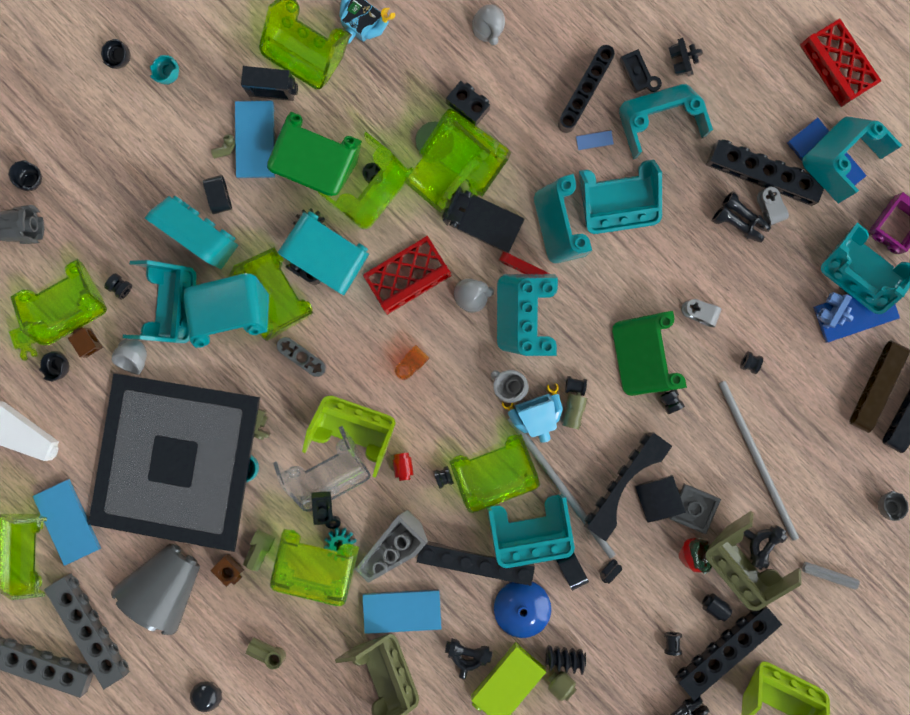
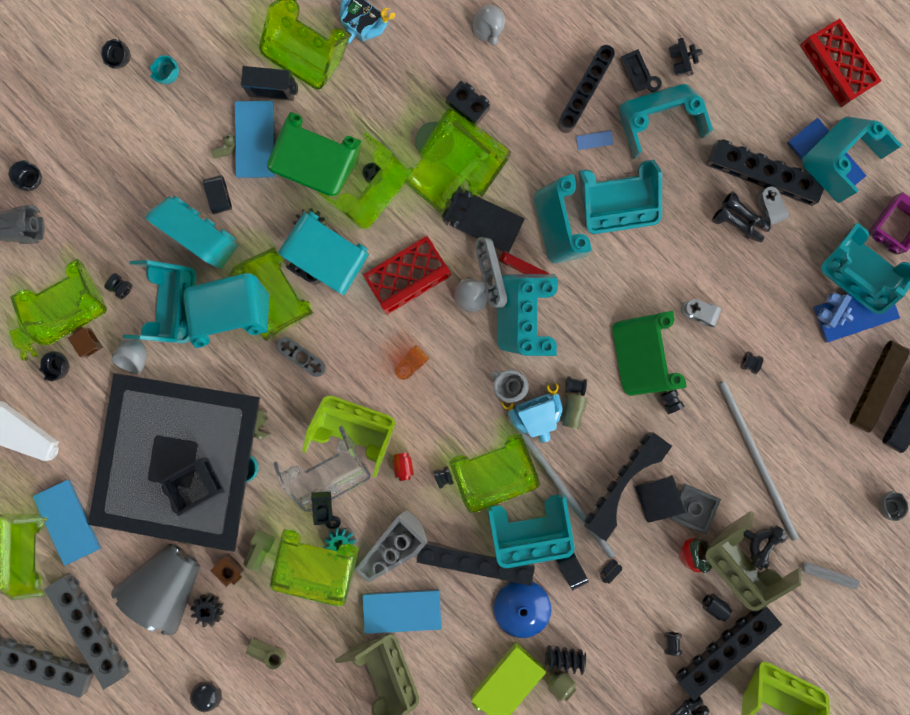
black piece [445,638,492,679] -> none
none -> black window [160,457,225,516]
none -> black gear [190,593,224,627]
none -> light grey beam [475,237,507,308]

